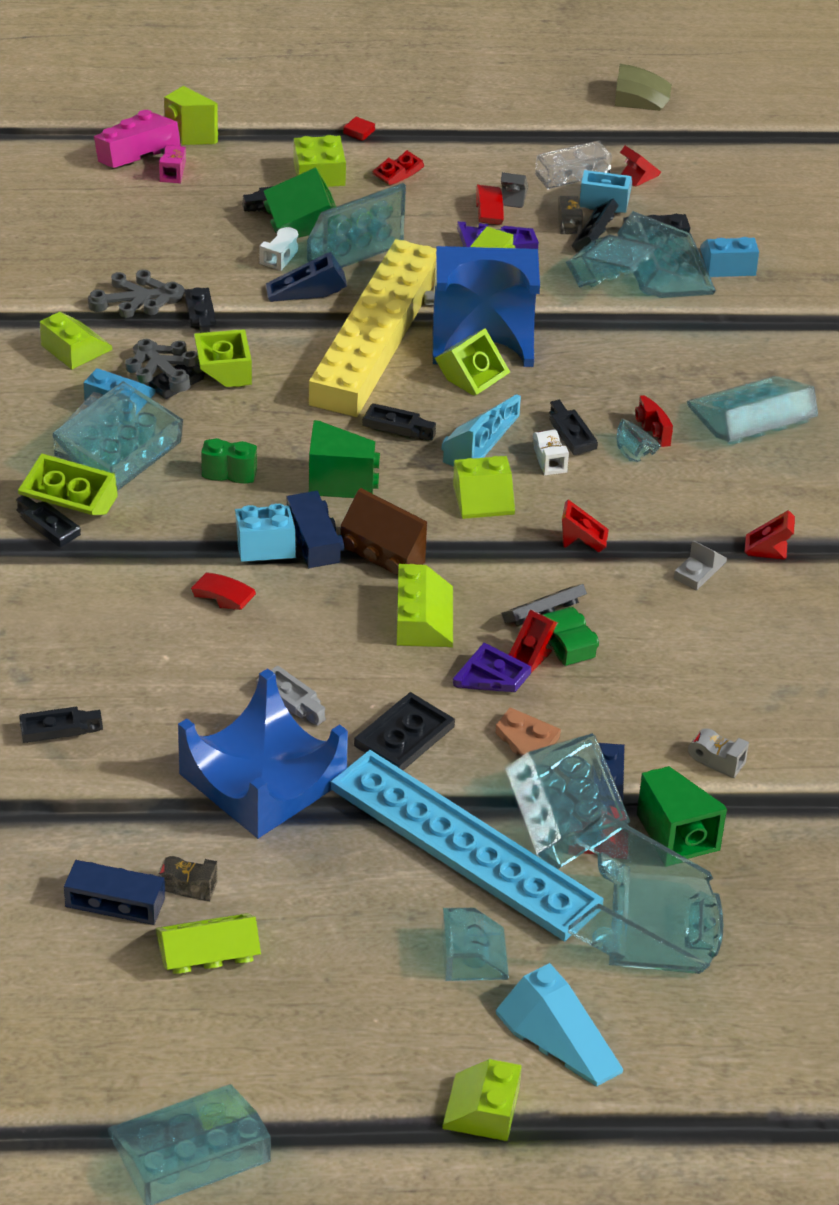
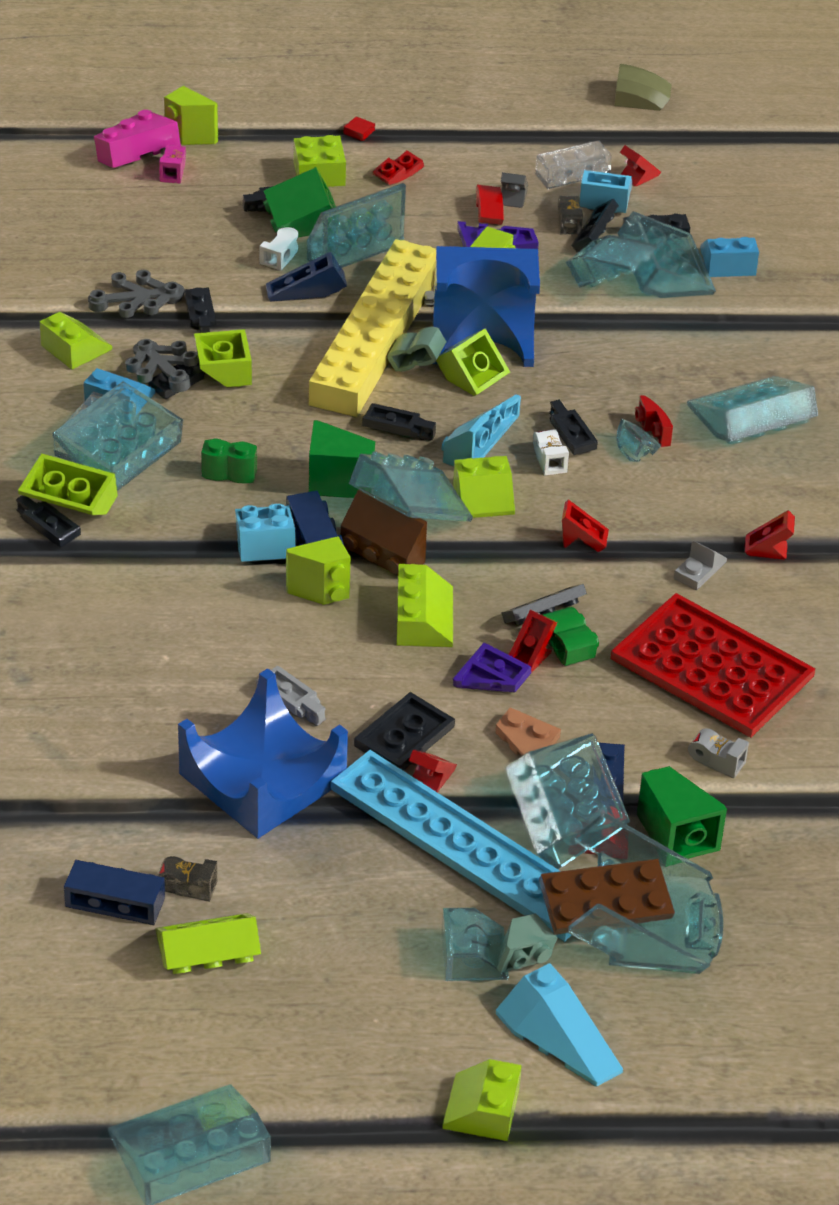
black hinge [19,706,103,743] -> none
red slope [191,572,256,610] -> none
none -> lime slope [286,536,351,605]
none -> clear light blue slope [349,451,473,522]
none -> sand green brick [387,327,446,372]
none -> red slope [409,750,457,793]
none -> sand green slope [497,913,558,973]
none -> reddish brown plate [539,859,675,935]
none -> red plate [610,593,816,738]

